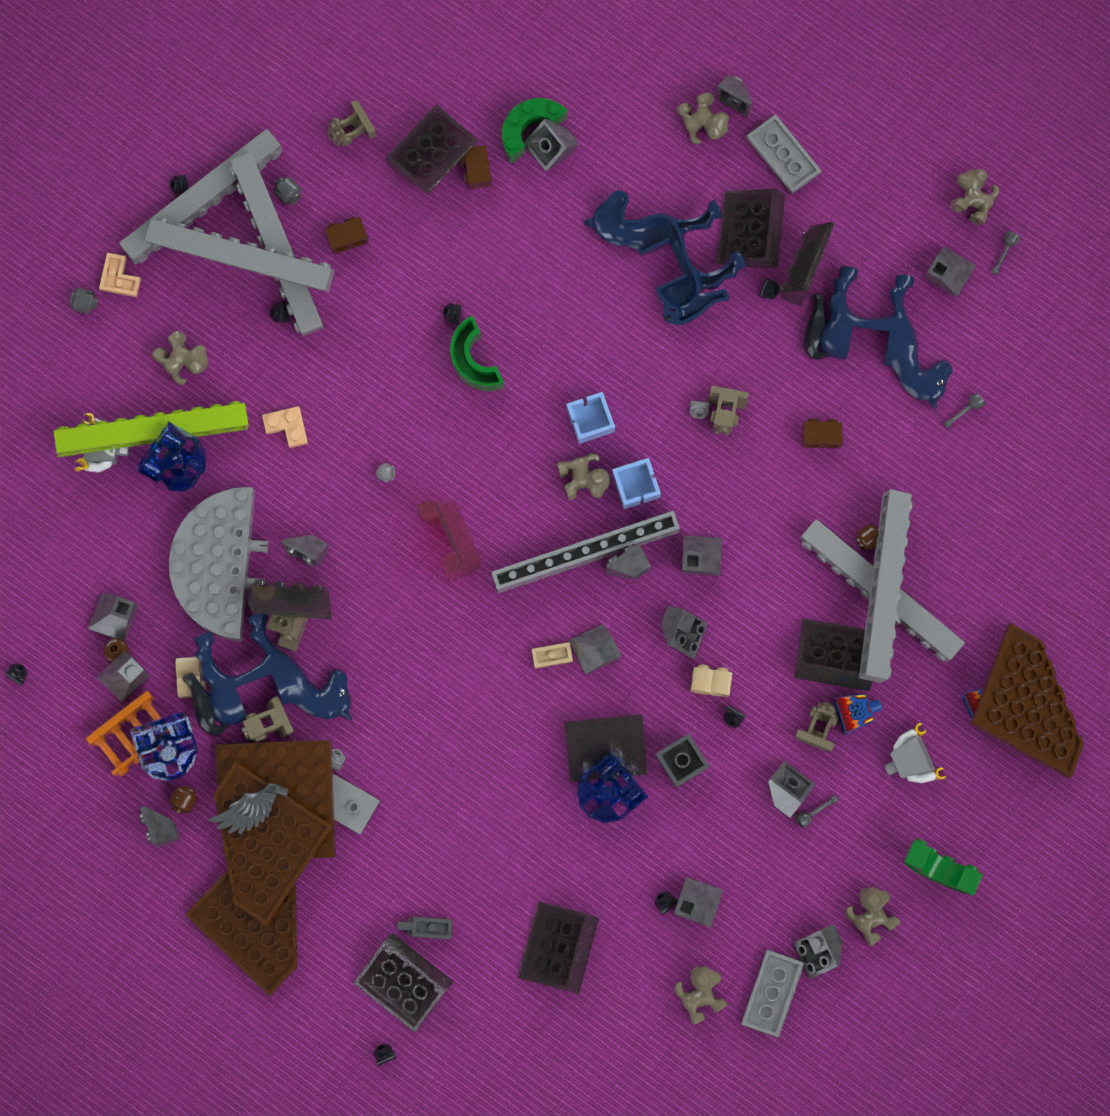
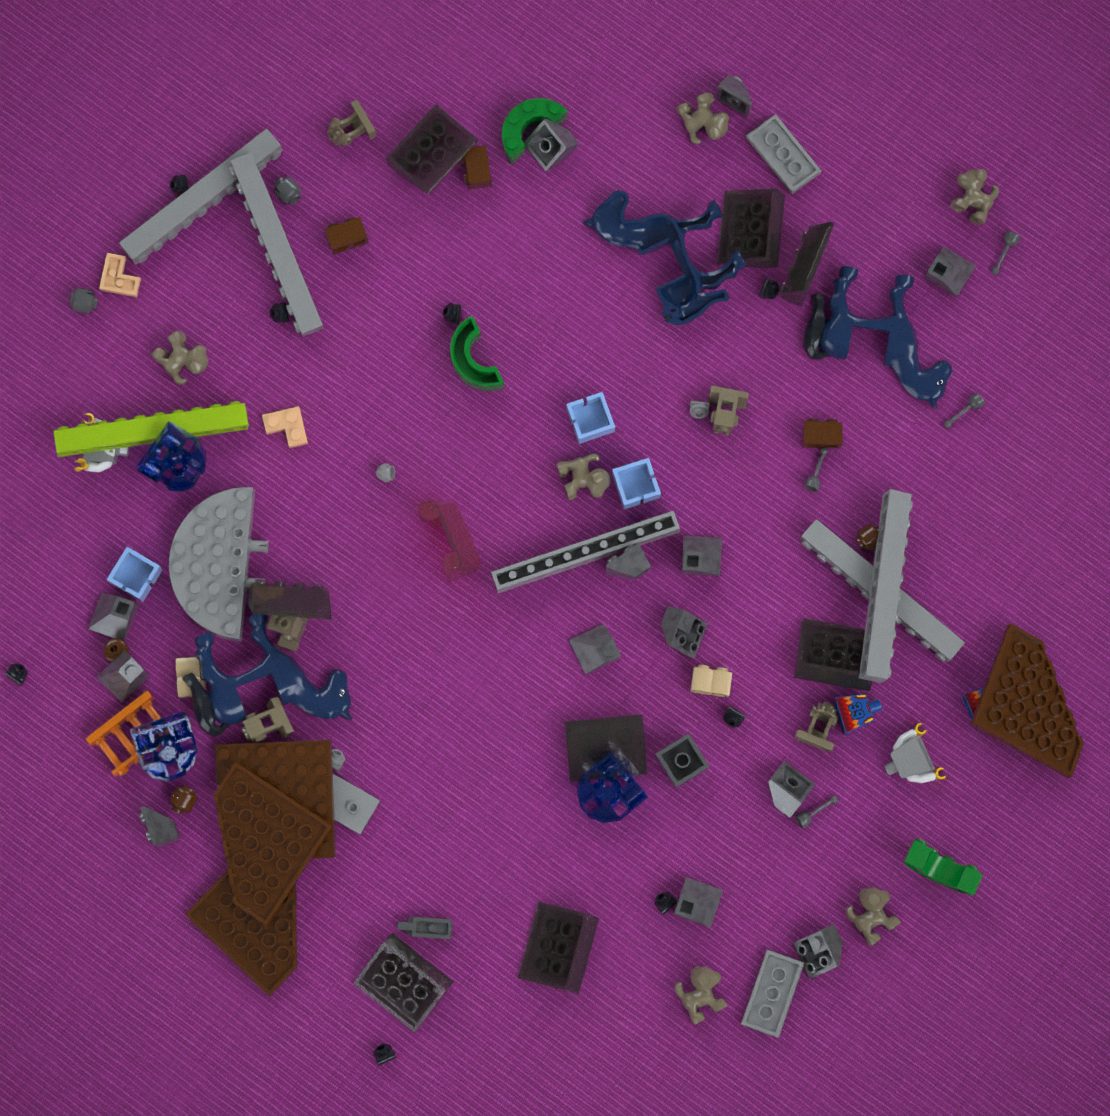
light grey brick [145,217,335,293] -> none
dark grey animal [209,783,289,834] -> none
flat silver slope [282,535,330,567] -> none
tan plate [532,642,573,669] -> none
none -> light blue piece [107,547,163,602]
none -> dark grey hinge [804,447,828,492]

